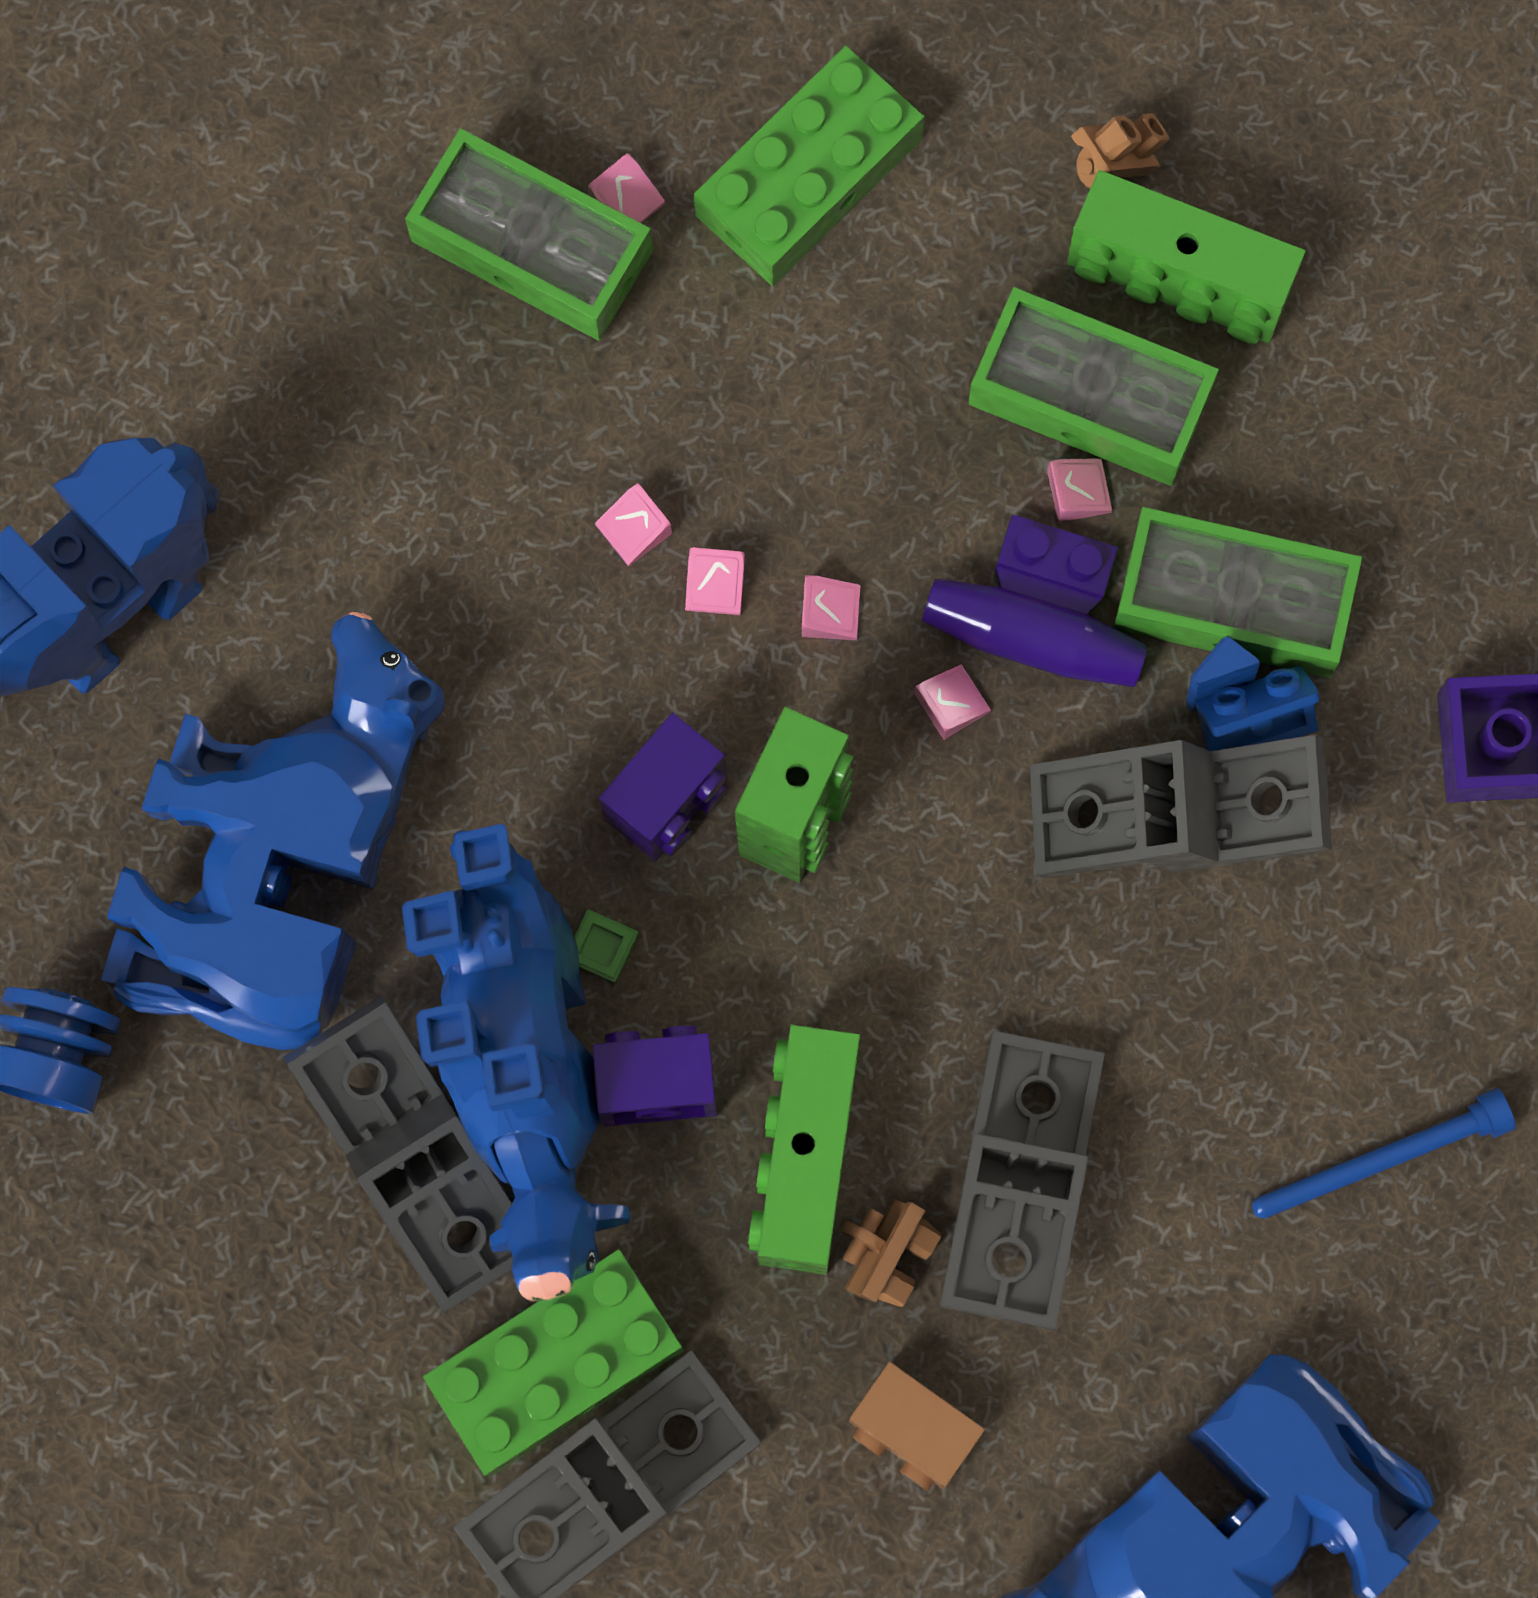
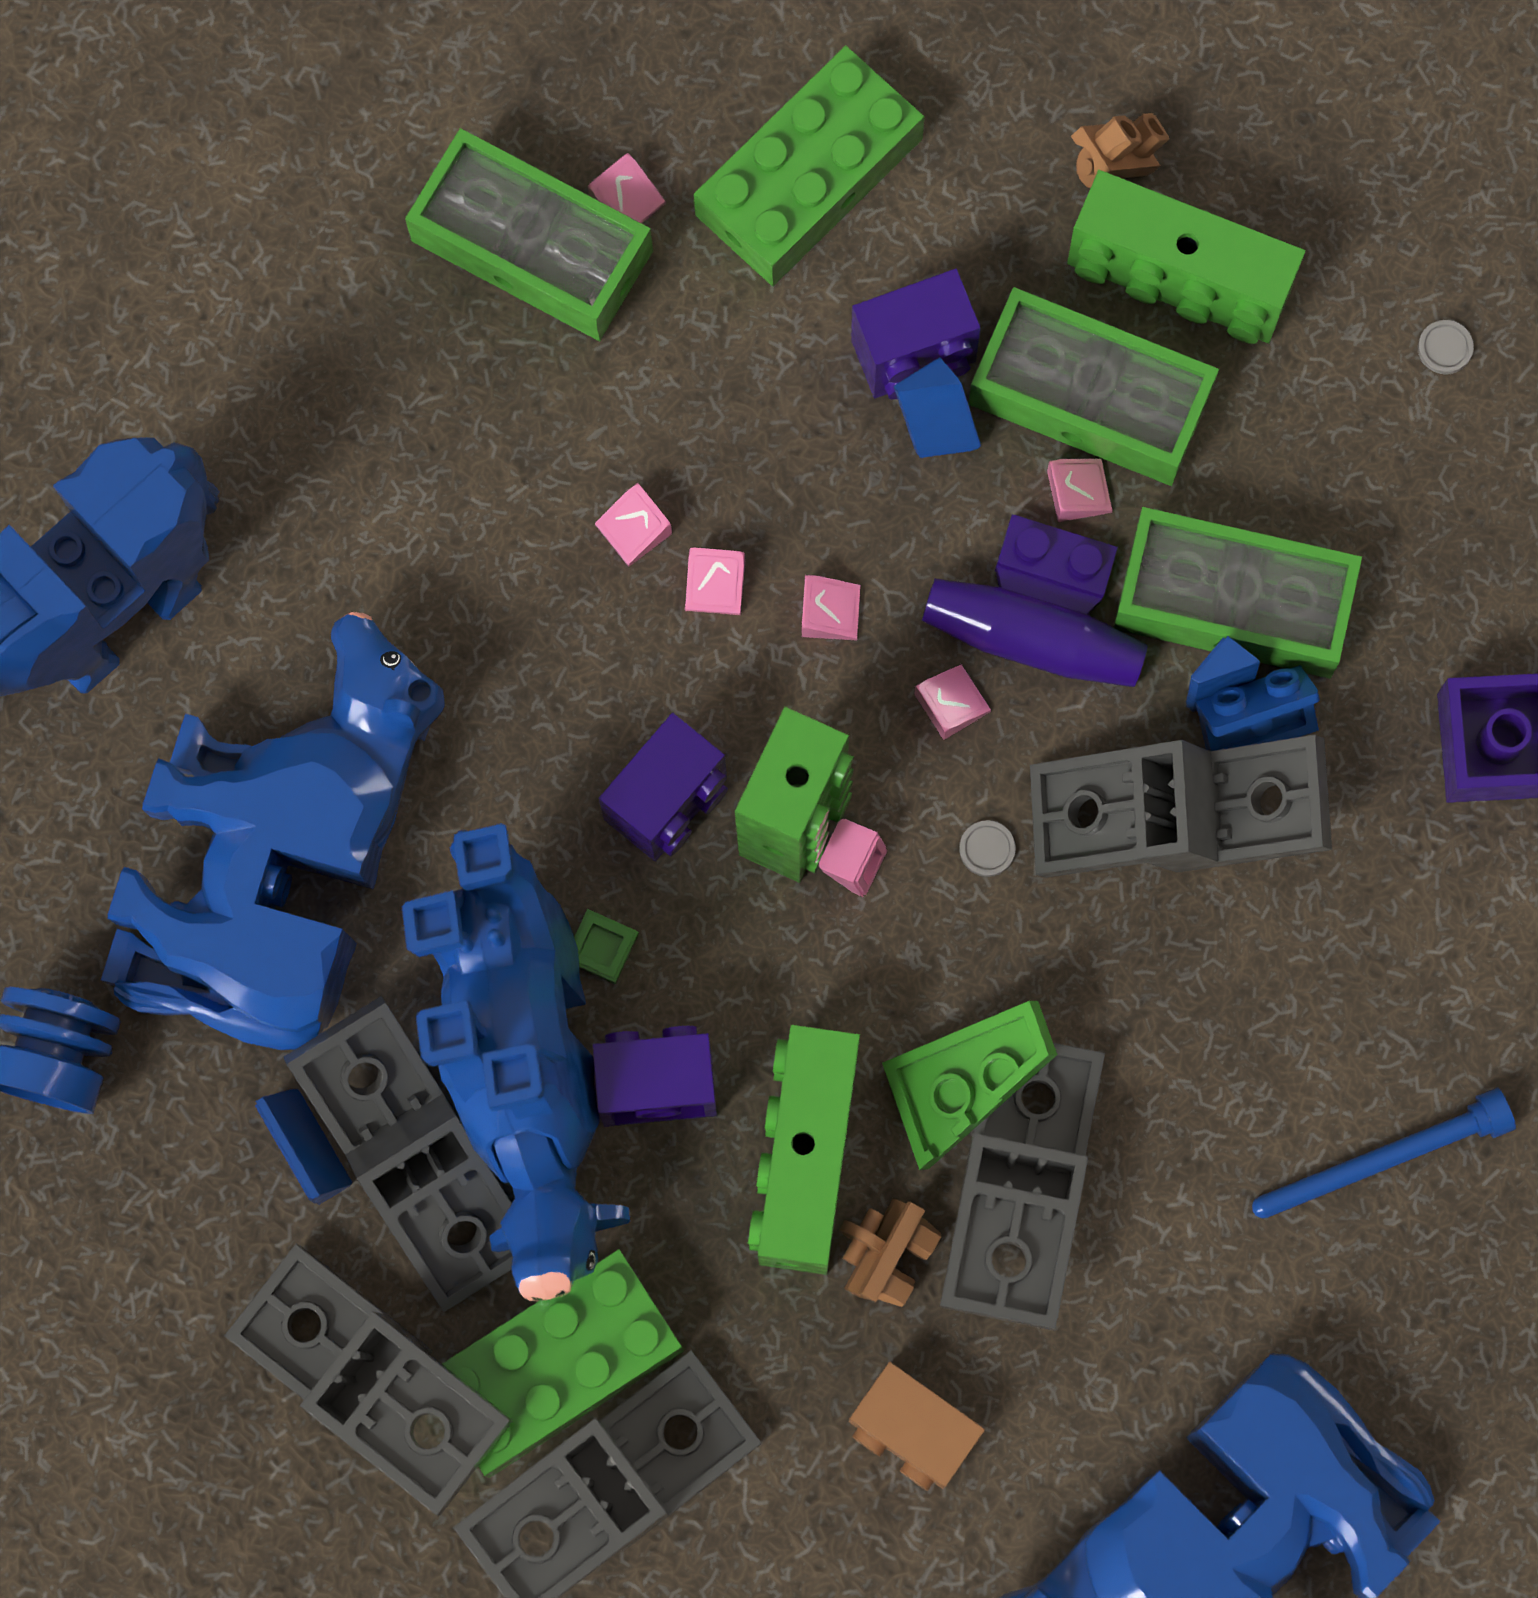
none -> dark grey bracket [224,1244,513,1516]
none -> blue slope [255,1089,352,1205]
none -> bright pink slope [819,819,887,897]
none -> dark purple brick [851,268,981,400]
none -> bright green wing [882,1001,1057,1170]
none -> blue slope [893,358,981,458]
none -> light grey piece [959,820,1016,877]
none -> light grey piece [1418,320,1474,374]

